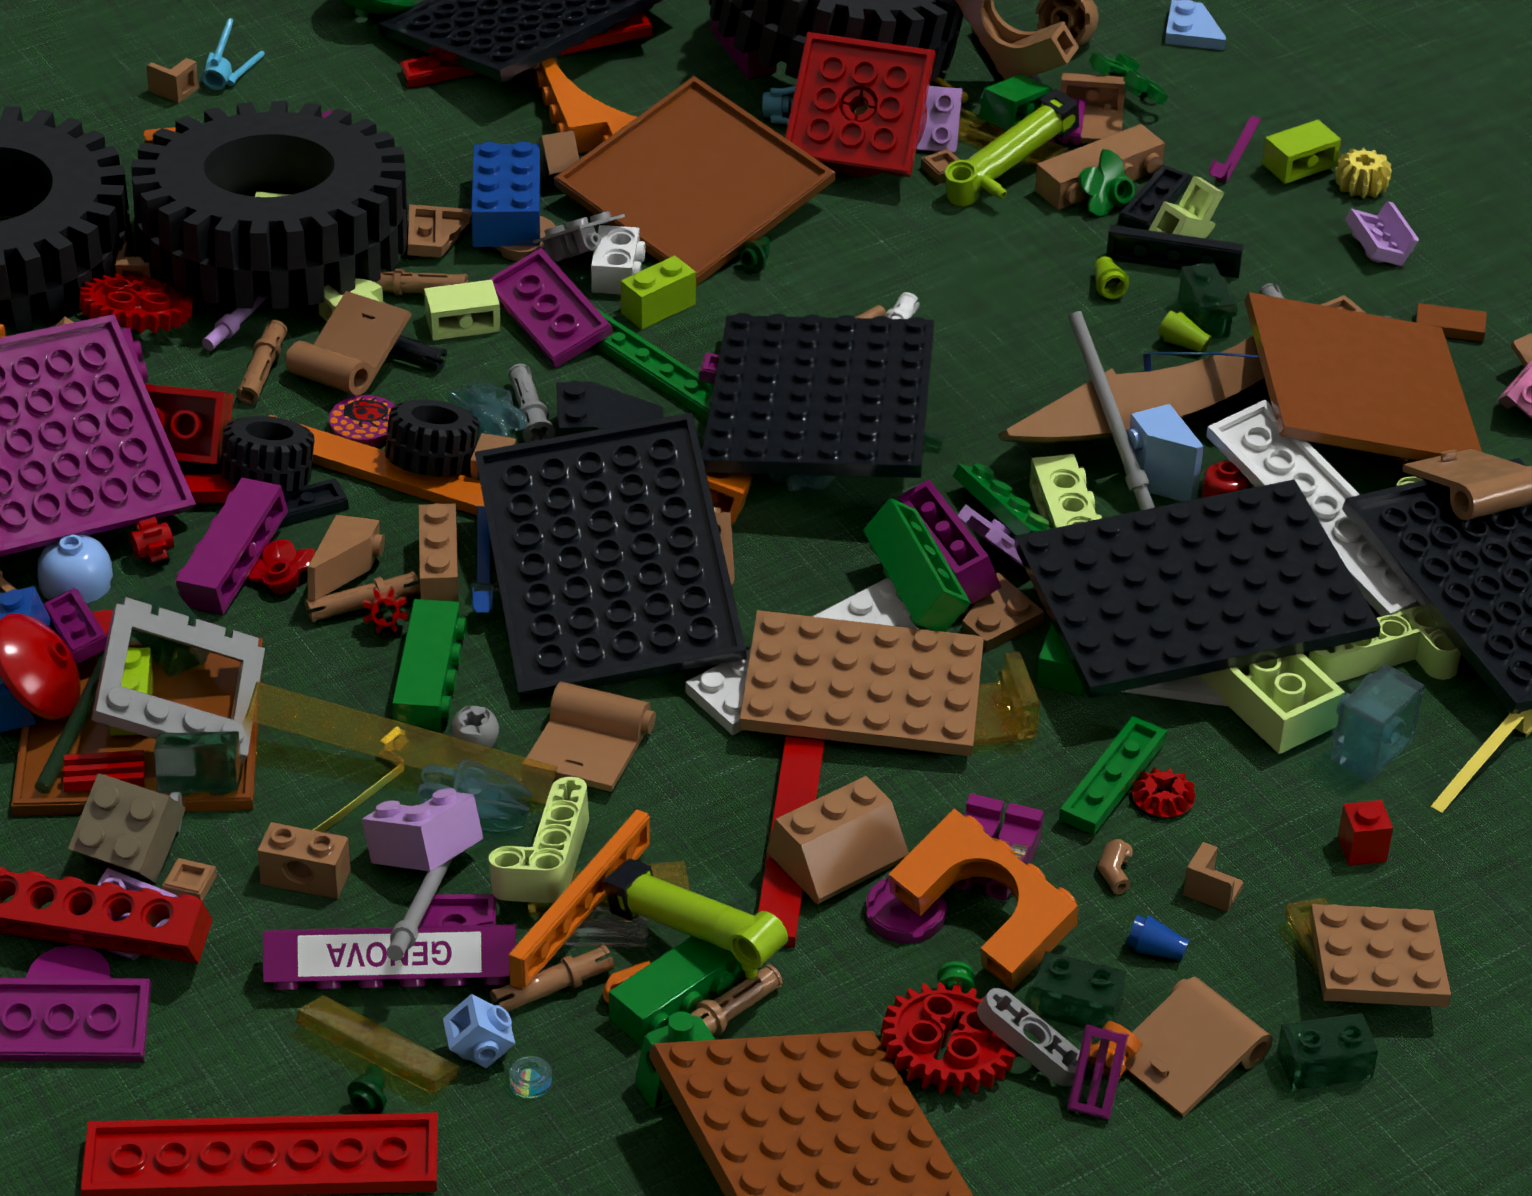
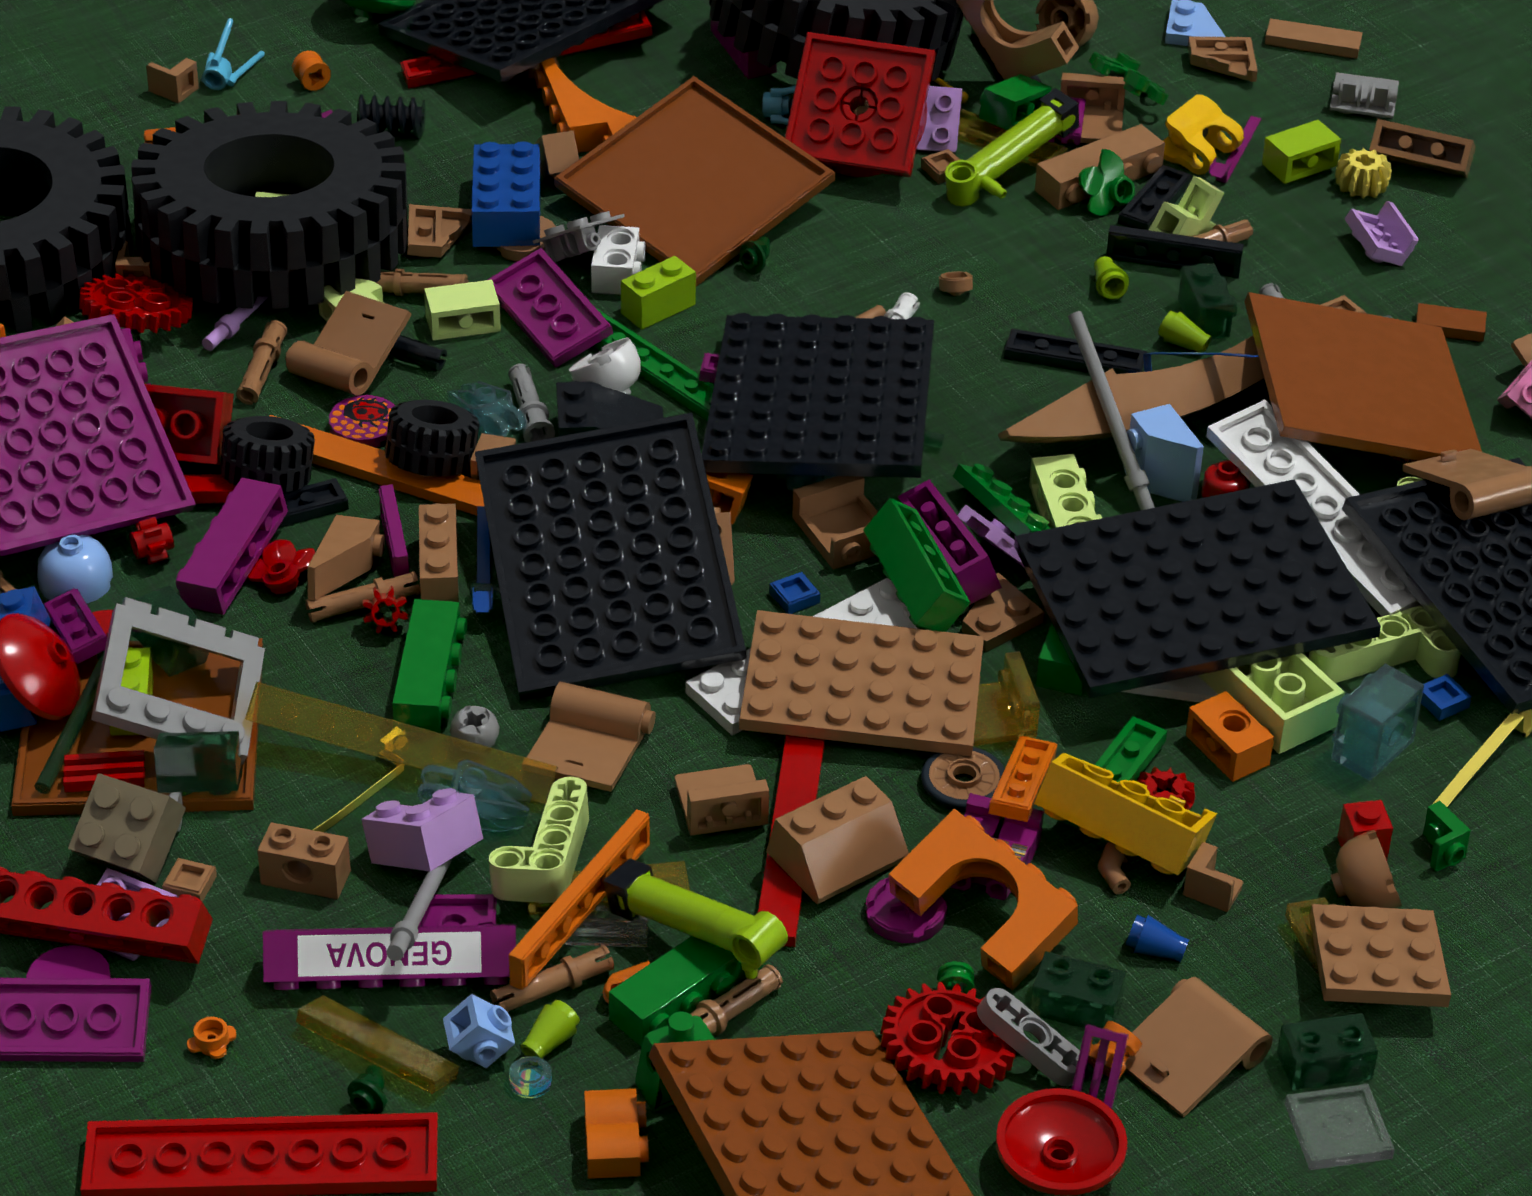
none -> orange plate [187,1017,237,1059]
none -> orange wheel [292,50,331,91]
none -> black piece [357,94,426,139]
none -> magenta tile [379,484,410,584]
none -> lime cone [520,1000,580,1063]
none -> white cylinder [569,337,641,395]
none -> orange brick [584,1088,649,1179]
none -> medium nougat bracket [675,764,769,836]
none -> blue tile [769,572,821,614]
none -> medium nougat panel [792,476,877,570]
none -> medium nougat wheel [921,747,1005,810]
none -> medium nougat tile [939,271,973,296]
none -> orange tile [988,736,1058,822]
none -> red dish [996,1088,1127,1196]
none -> black tile [1004,329,1147,374]
none -> yellow wedge [1034,753,1218,875]
none -> yellow piece [1163,94,1244,175]
none -> orange brick [1186,691,1274,782]
none -> medium nougat wing [1188,36,1258,82]
none -> medium nougat axle [1191,219,1253,243]
none -> medium nougat tile [1265,18,1363,58]
none -> clear tile [1285,1084,1395,1170]
none -> light grey hinge [1330,72,1399,118]
none -> medium nougat cylinder [1330,830,1402,908]
none -> medium nougat brick [1369,119,1476,178]
none -> blue plate [1415,674,1472,721]
none -> green bracket [1423,801,1471,872]

